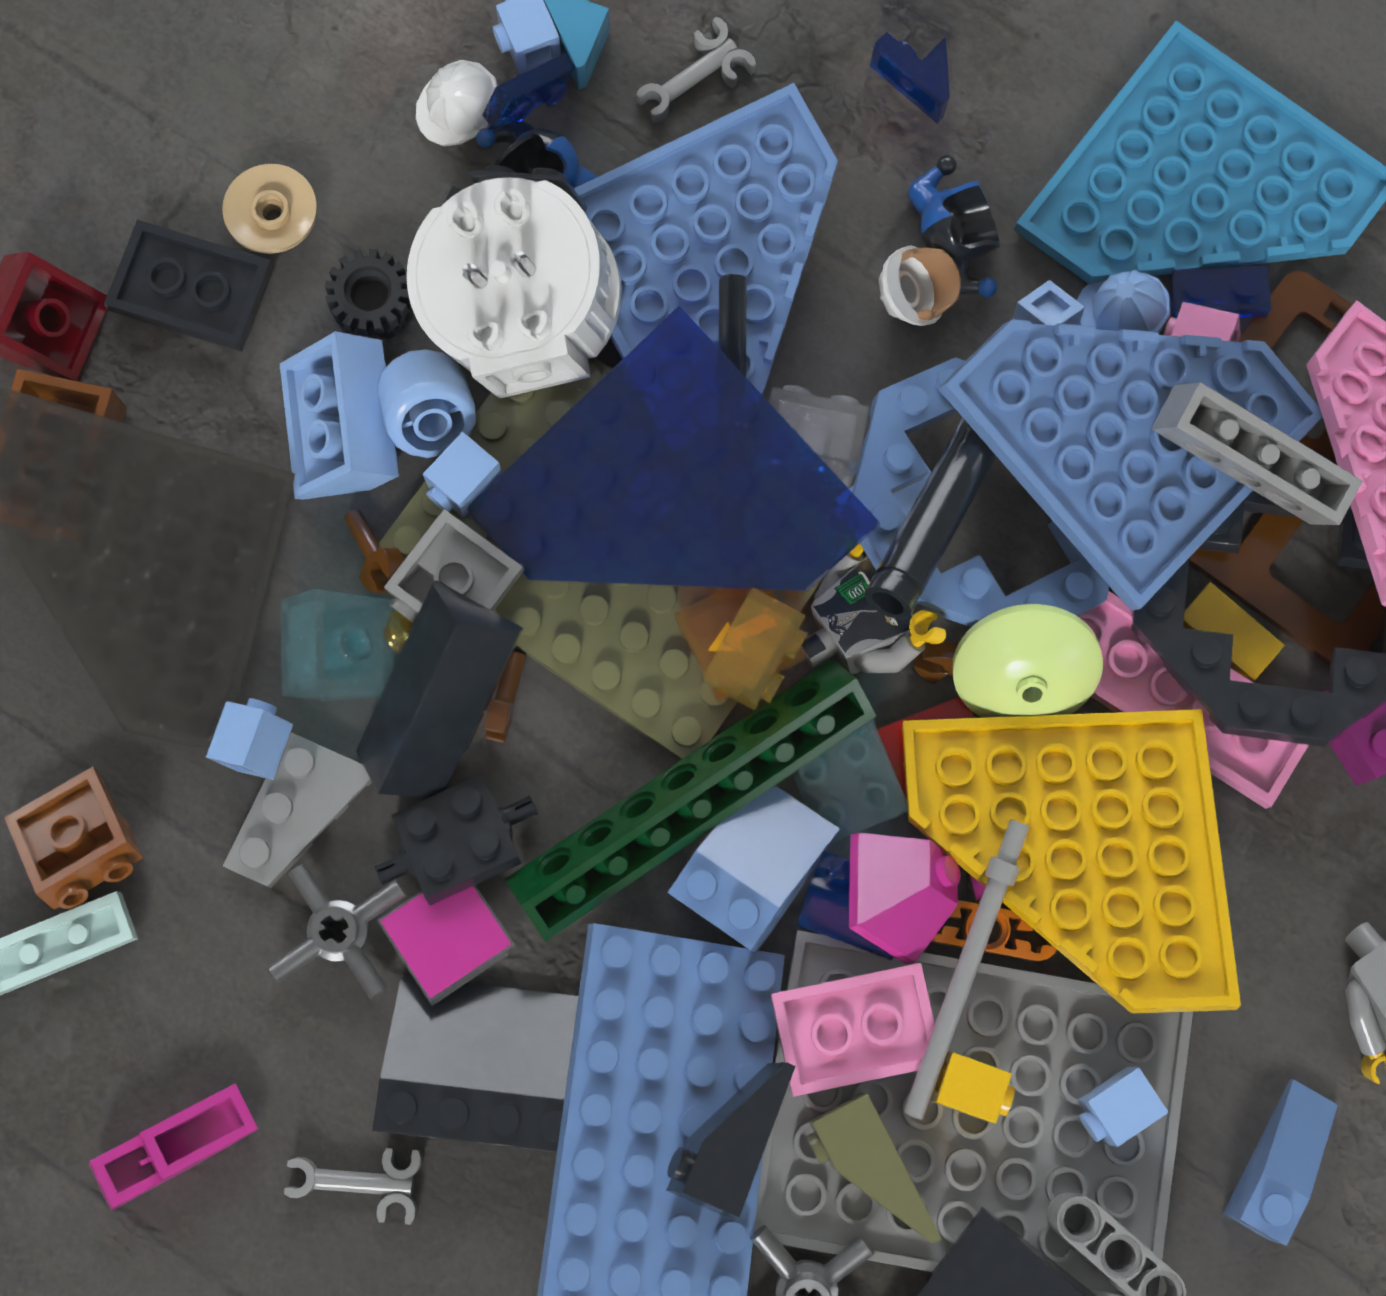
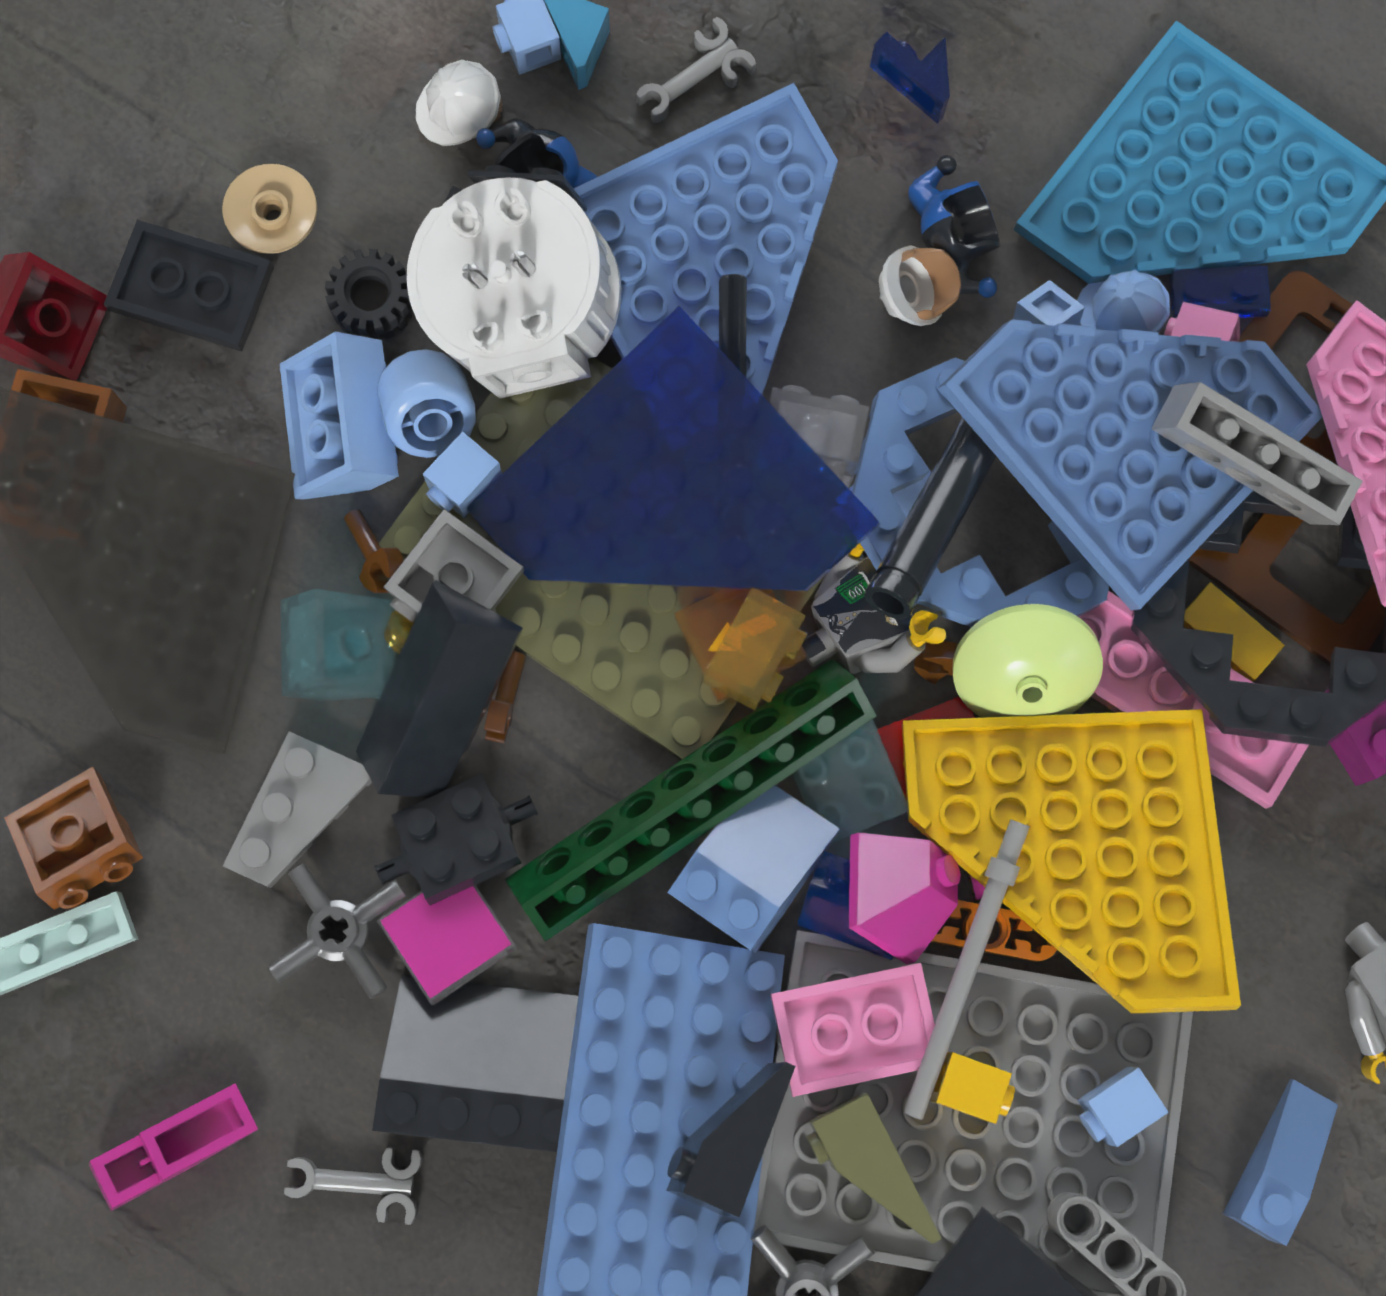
light blue brick [206,698,293,780] -> none
clear blue plate [482,53,575,130] -> none

